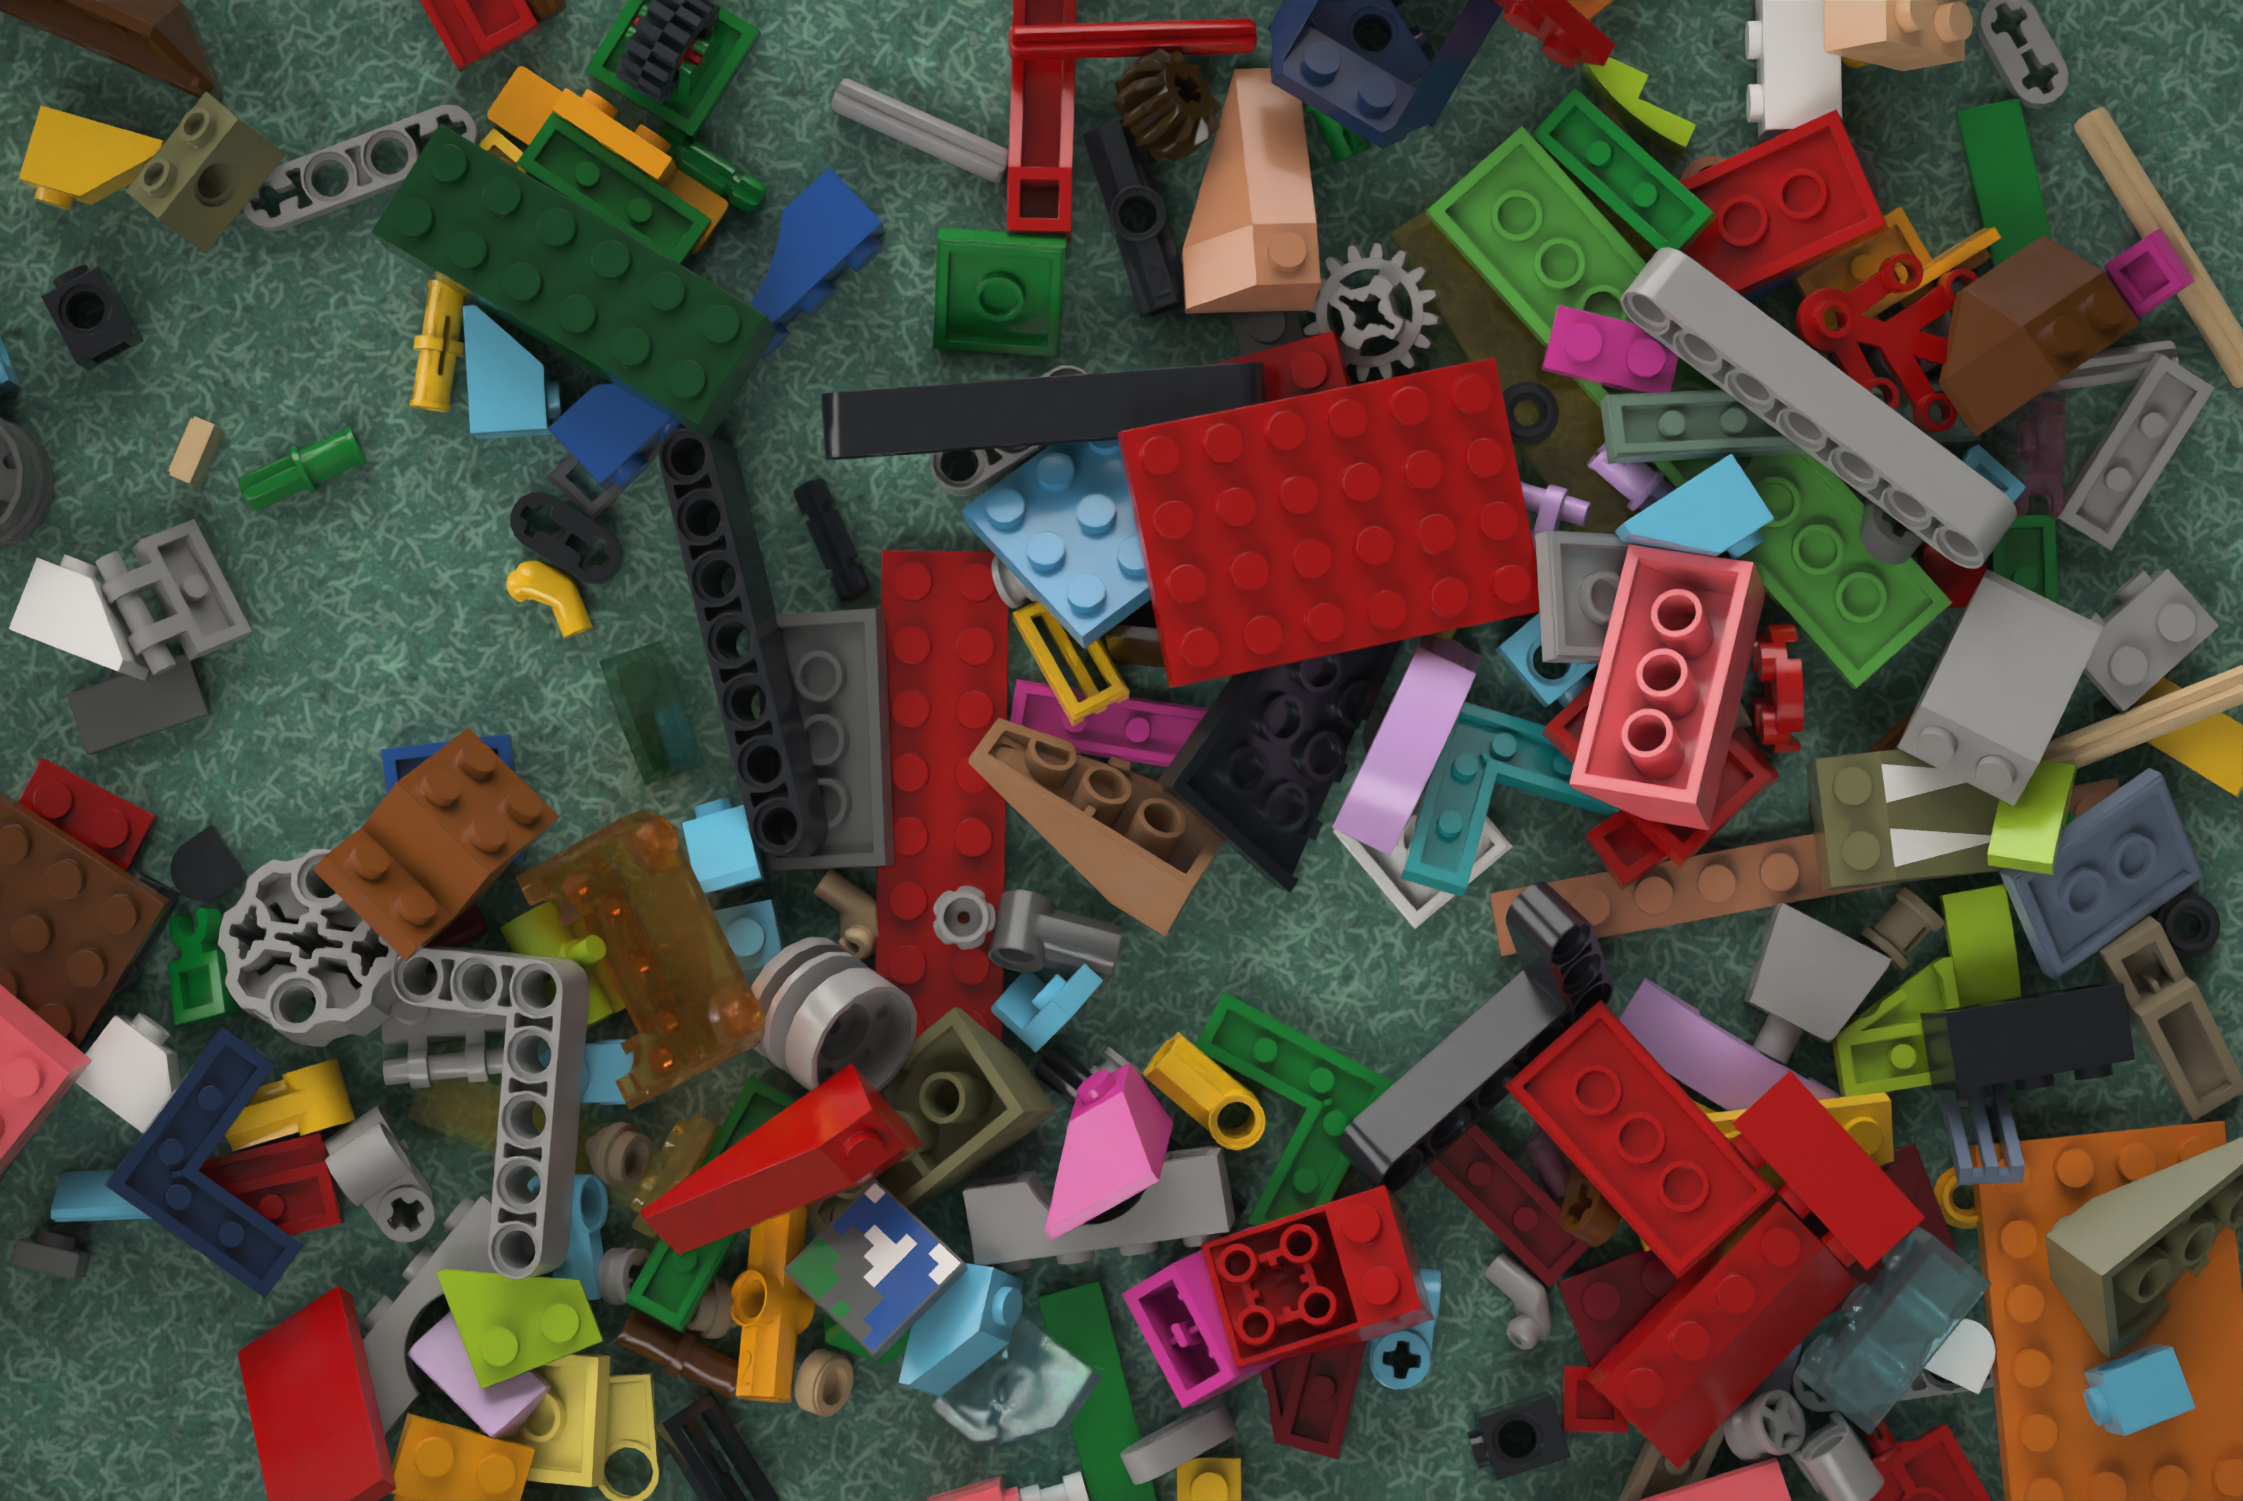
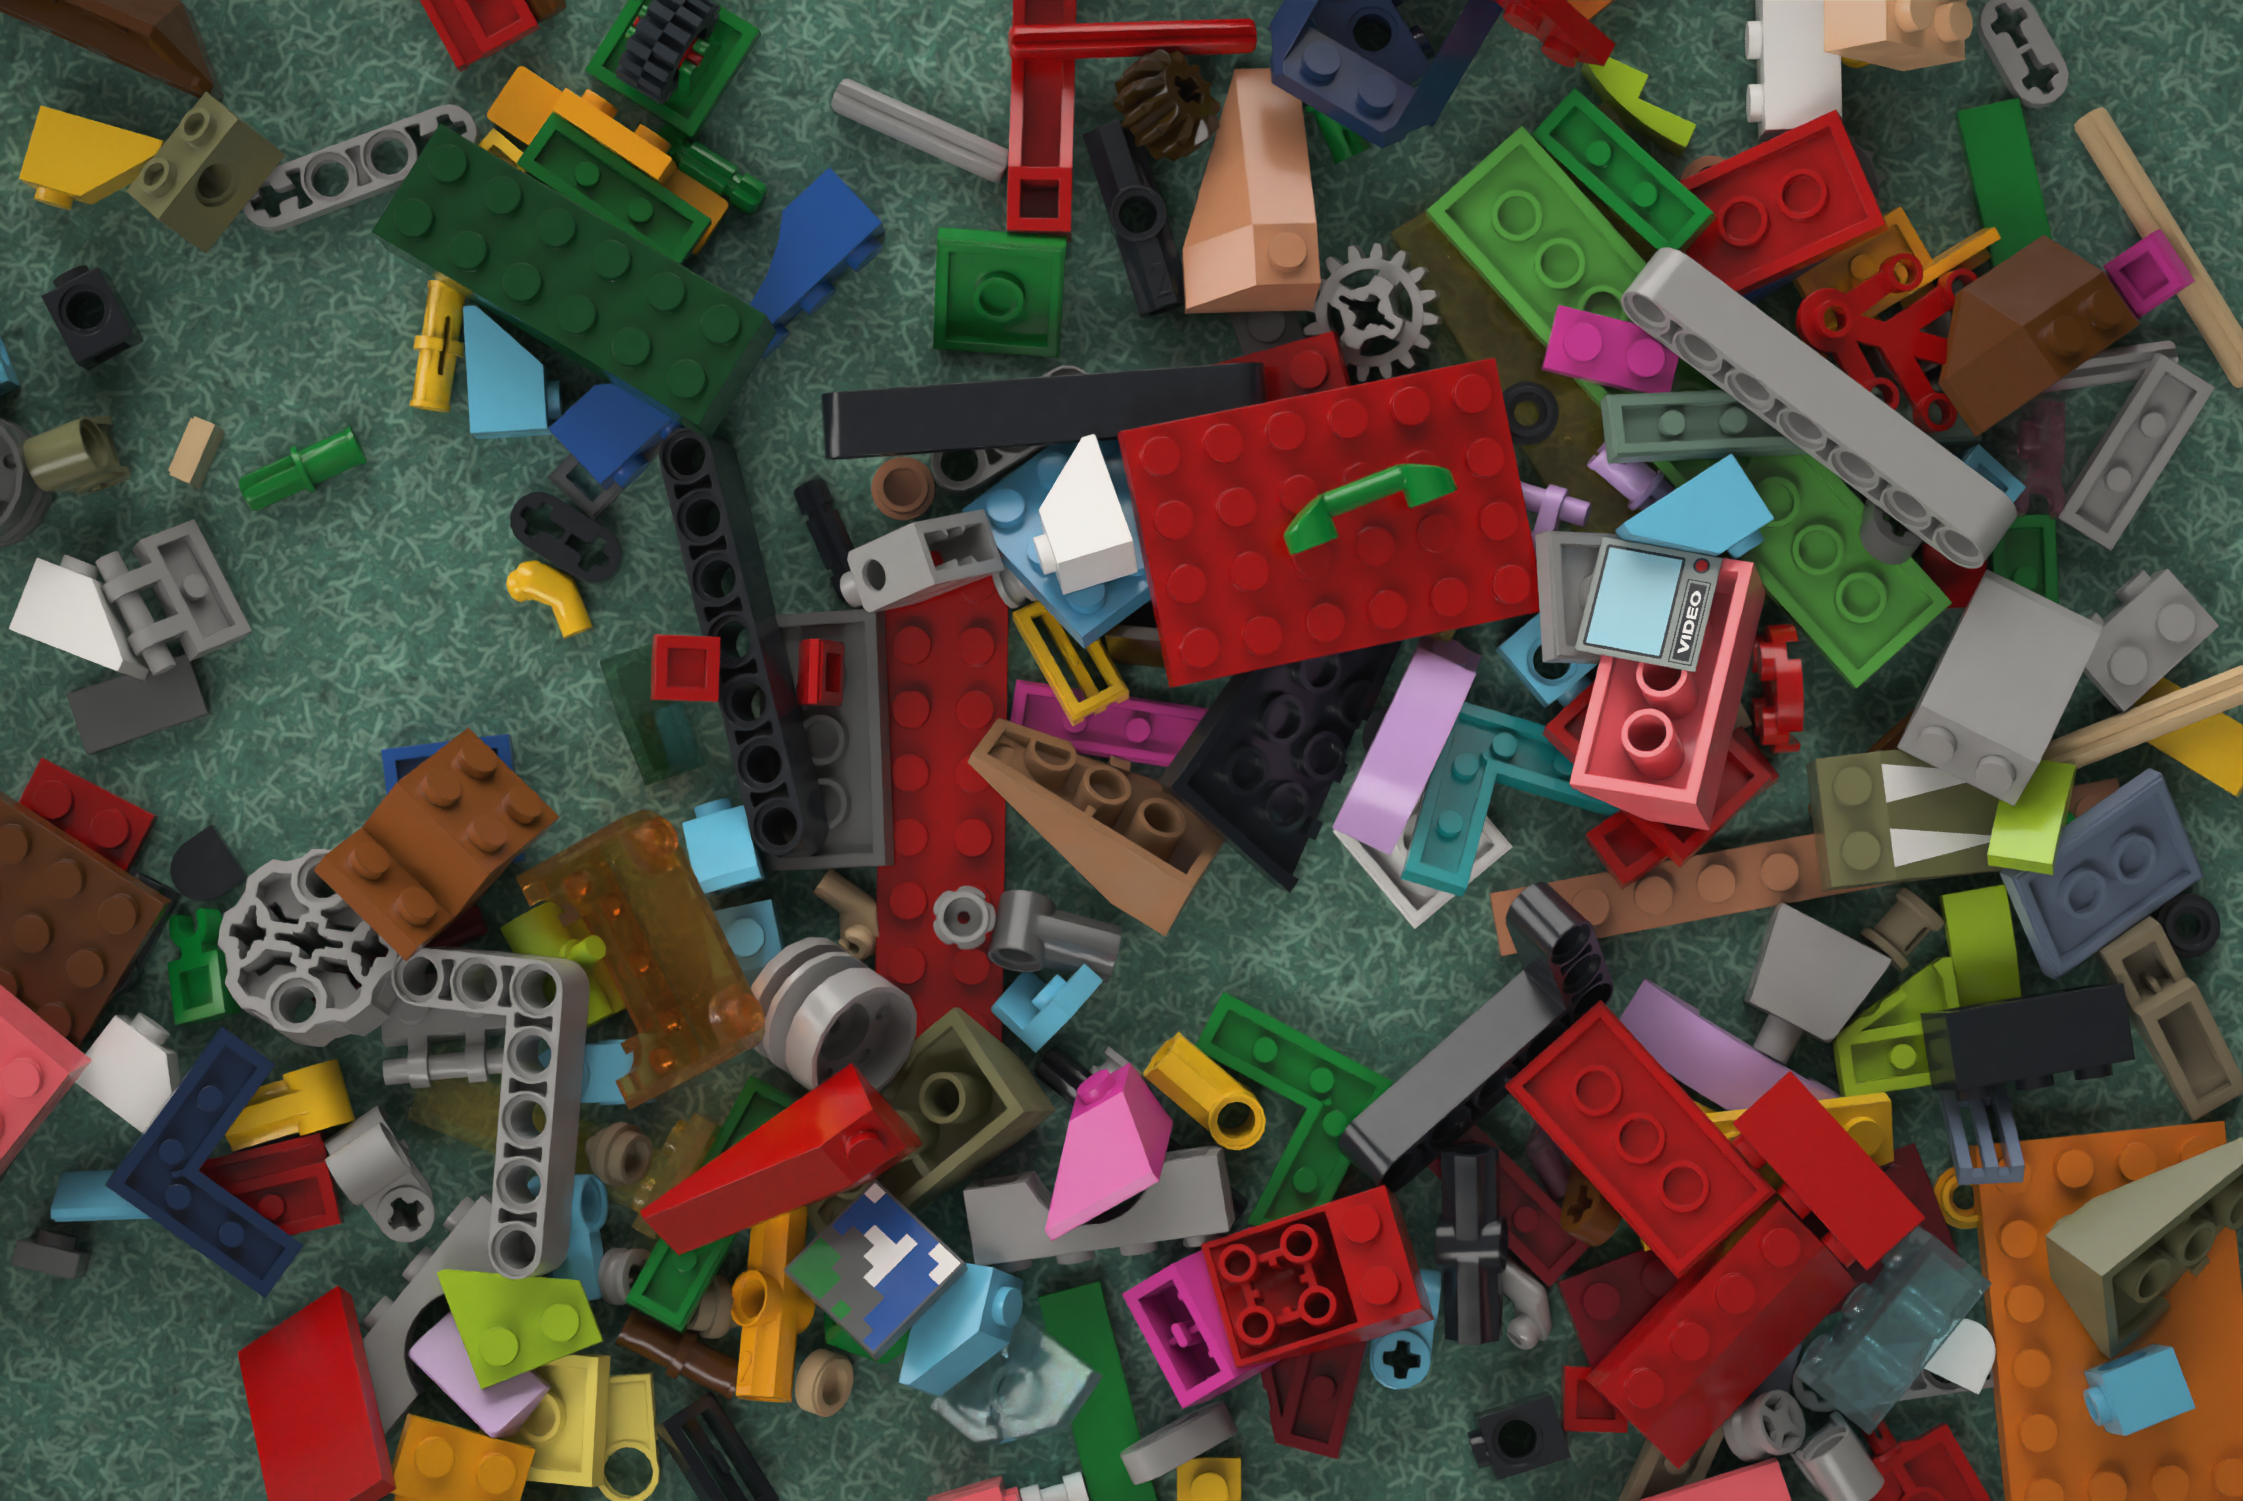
none -> olive piece [23,415,132,495]
none -> red plate [651,634,720,703]
none -> red slope [797,639,845,706]
none -> light grey torso [840,509,1005,614]
none -> nougat plate [871,457,935,521]
none -> white slope [1033,434,1137,595]
none -> green bar [1283,463,1458,555]
none -> black piece [1435,1142,1509,1345]
none -> sticker [1574,537,1723,672]

